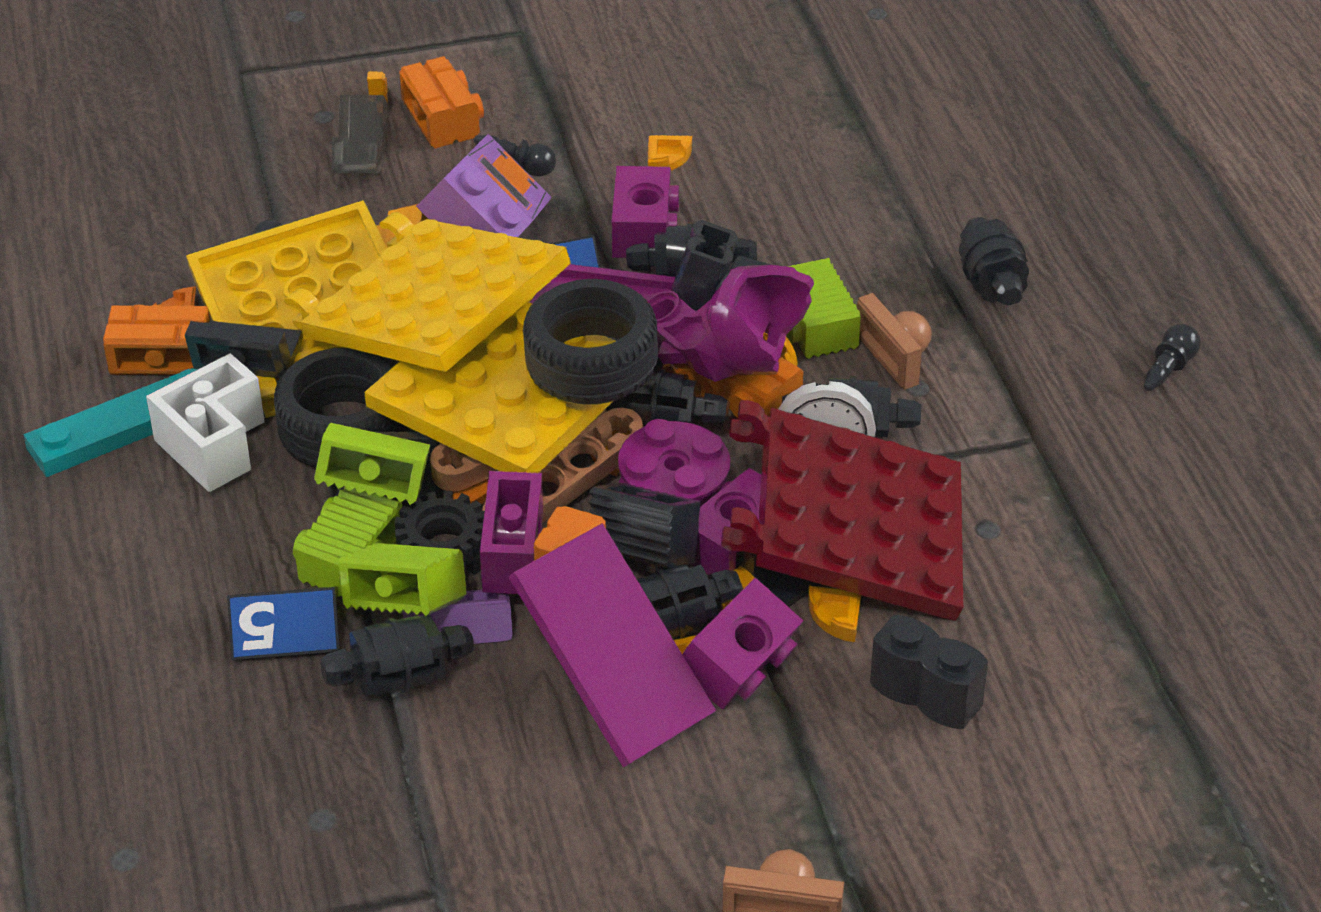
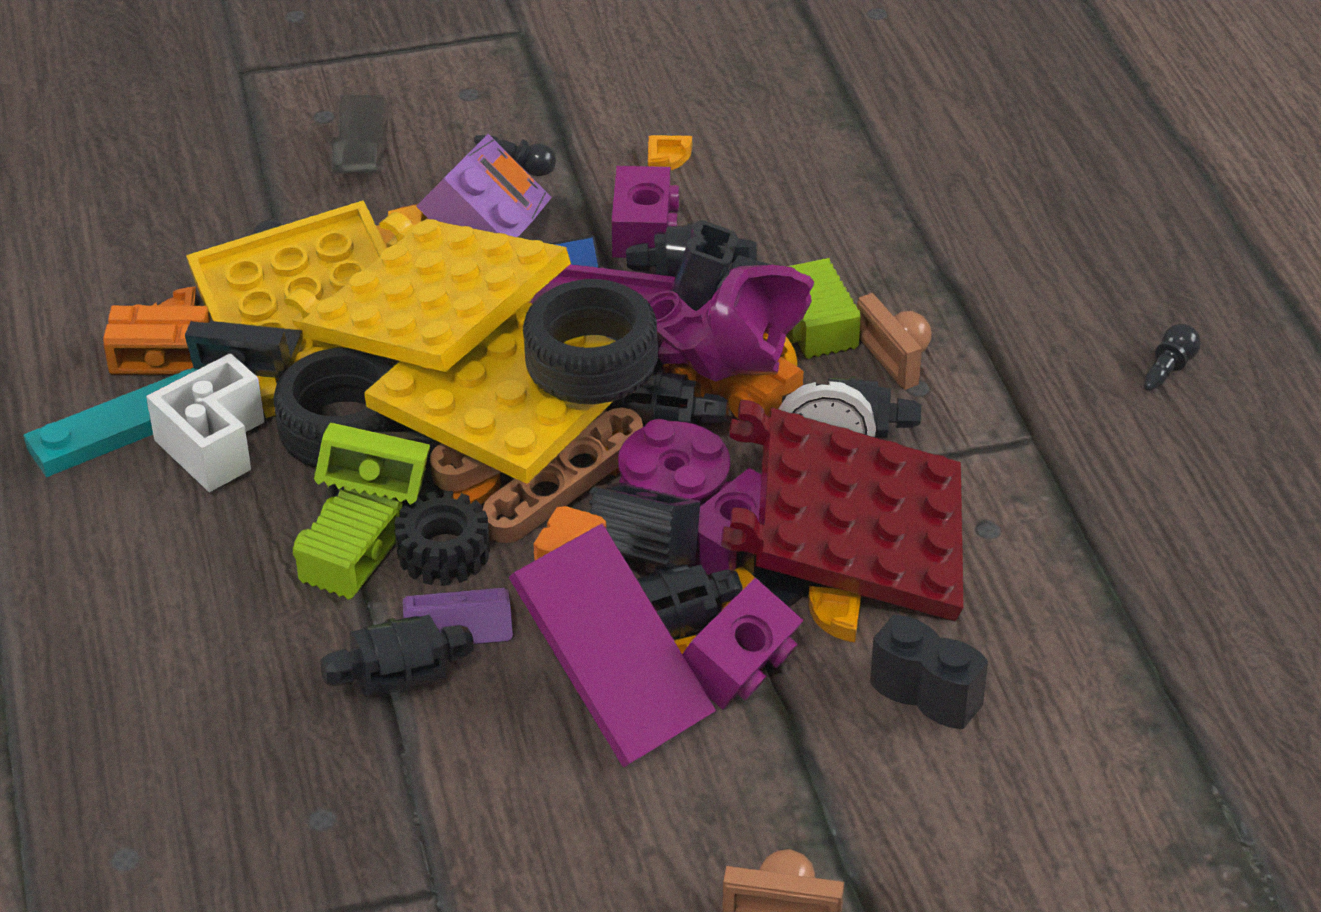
blue panel [227,586,340,660] -> none
lime brick [339,543,467,616] -> none
light orange tile [367,71,388,114] -> none
orange brick [399,56,484,149] -> none
magenta brick [480,471,543,594] -> none
black piece [959,216,1029,306] -> none

